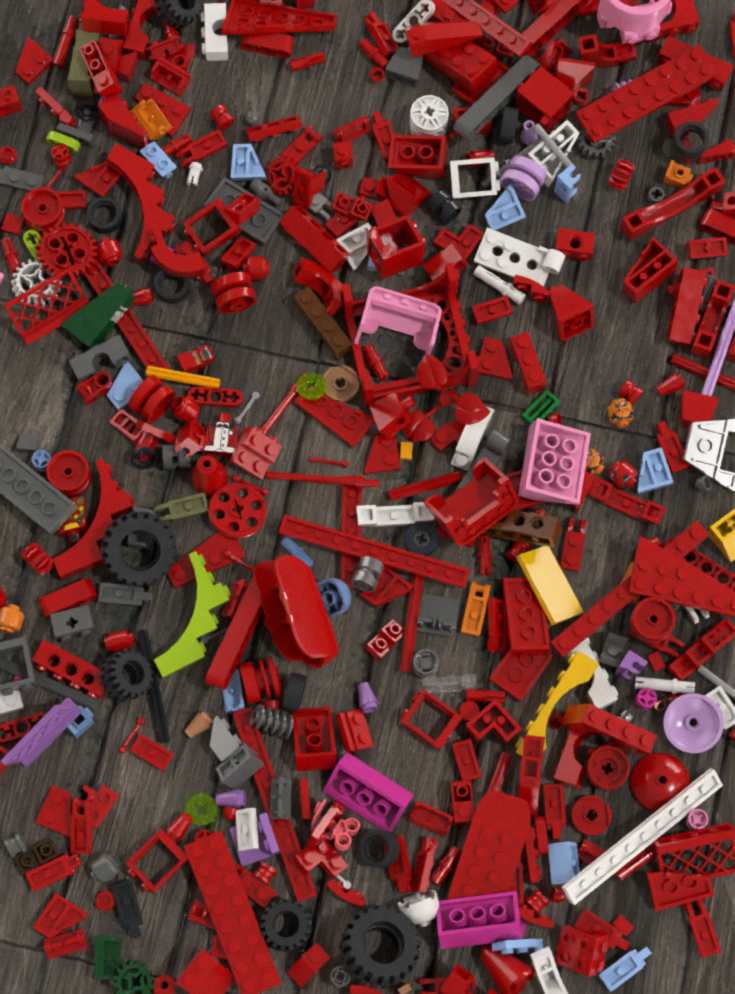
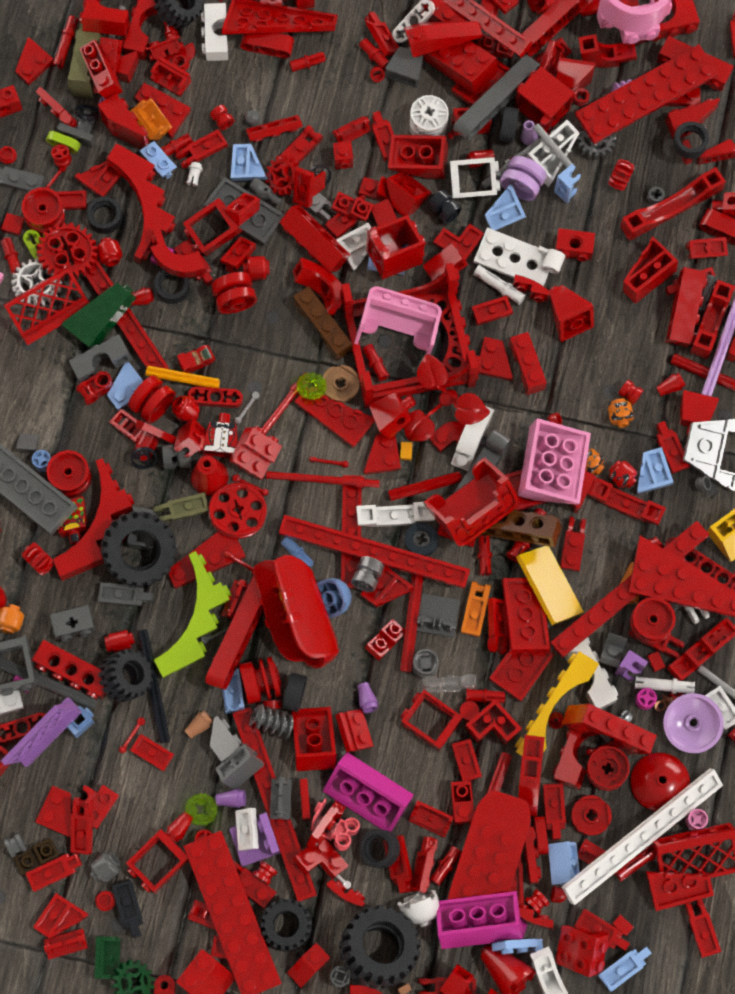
red beam [38,578,98,619] -> none
red hinge [223,806,240,821] -> none
green tile [521,389,561,424] -> none
orange brick [663,160,693,190] -> none

